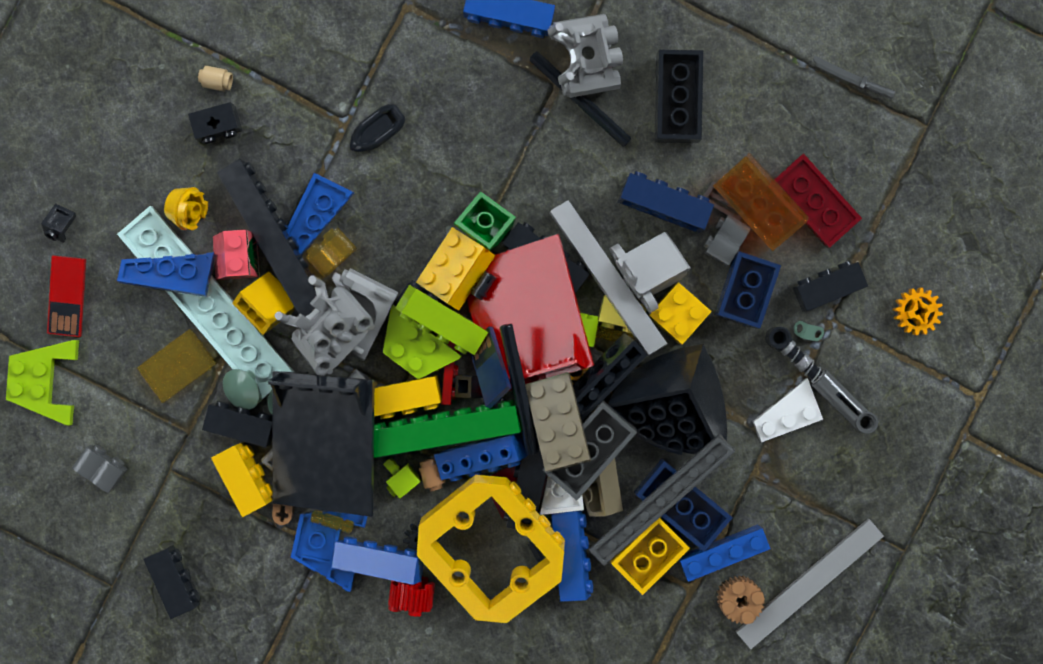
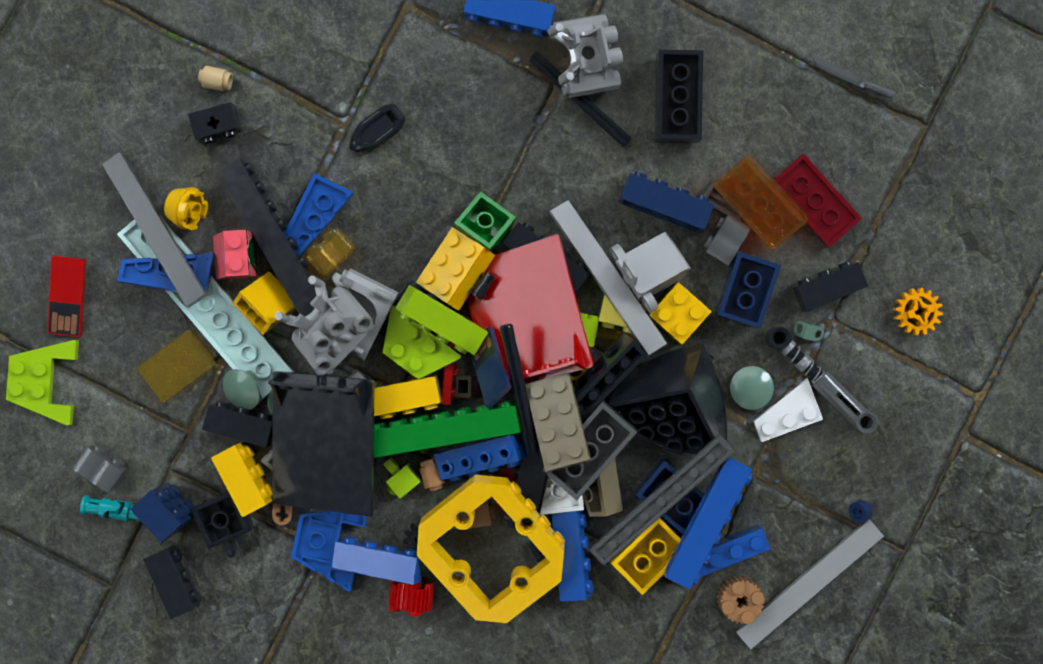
black bracket [41,203,76,243] -> none
clear yellow axle [310,510,354,534] -> none
none -> teal piece [80,495,140,522]
none -> tile [102,152,208,308]
none -> dark blue brick [130,483,195,543]
none -> black hinge [191,492,255,558]
none -> medium nougat brick [463,501,495,529]
none -> blue brick [663,457,753,590]
none -> sand green dish [730,366,774,410]
none -> dark blue tile [849,500,872,524]

